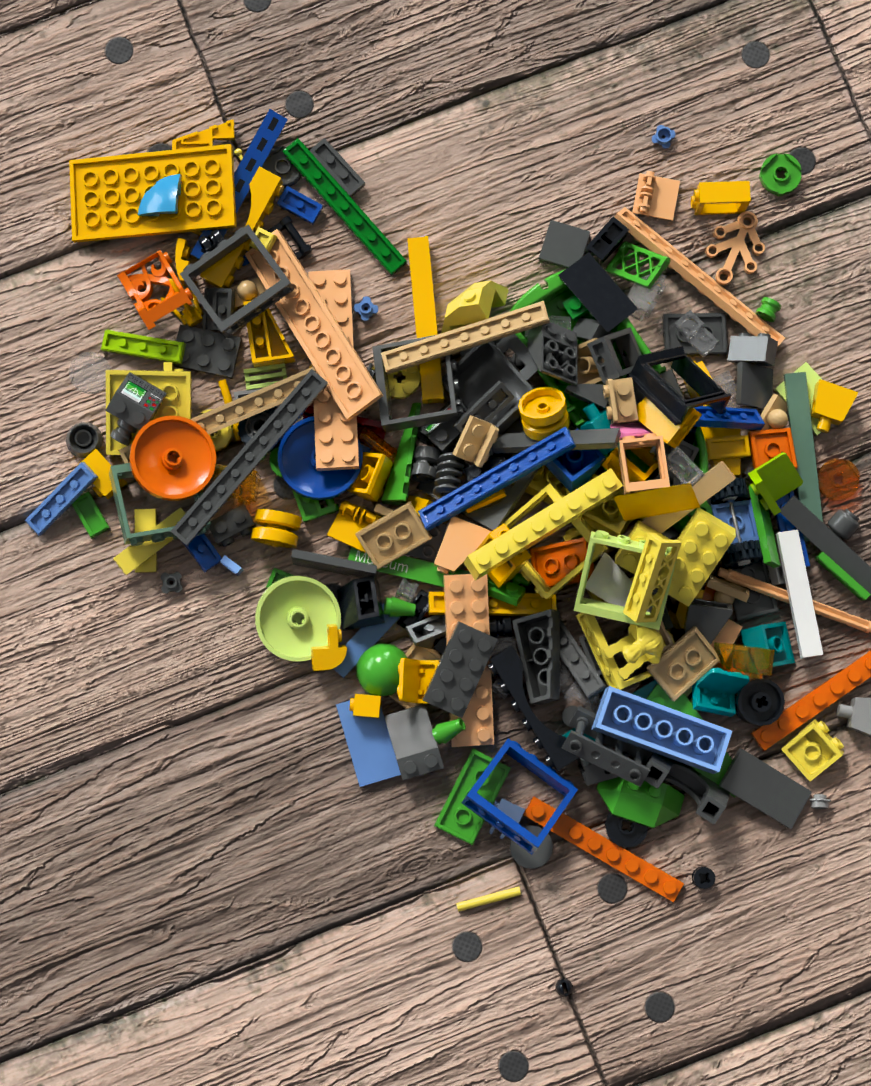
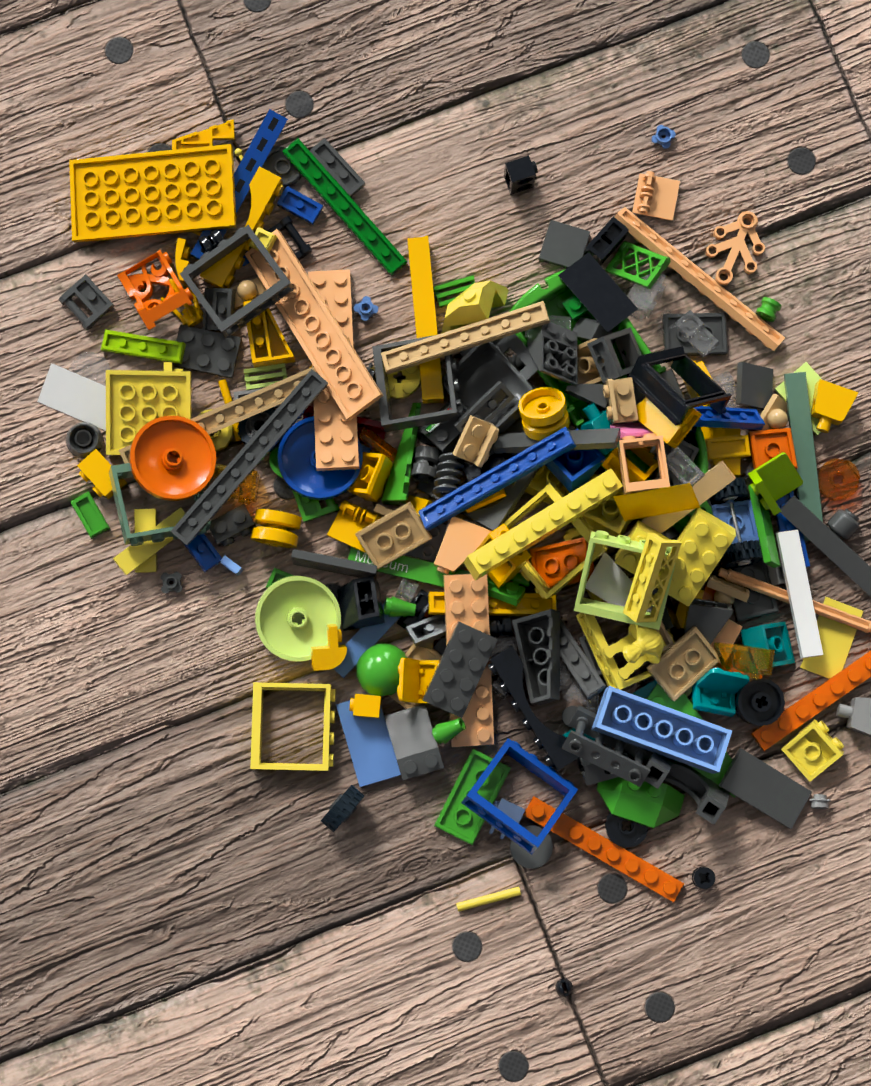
medium blue tile [25,462,98,536] -> none
dark grey slope [105,372,167,430] -> none
dark grey wheel [110,419,137,446] -> none
dark azure brick [138,174,182,216] -> none
yellow window [691,181,751,215] -> none
brick [727,333,778,366] -> none
bright green plate [759,153,802,196] -> none
bright green tile [815,551,871,601] -> none
none -> white sticker [37,363,106,431]
none -> dark grey plate [59,274,114,331]
none -> light yellow window [250,682,336,771]
none -> black wheel [321,785,364,832]
none -> bright green tile [433,275,475,308]
none -> black brick [504,155,538,195]
none -> light yellow sticker [800,597,863,679]

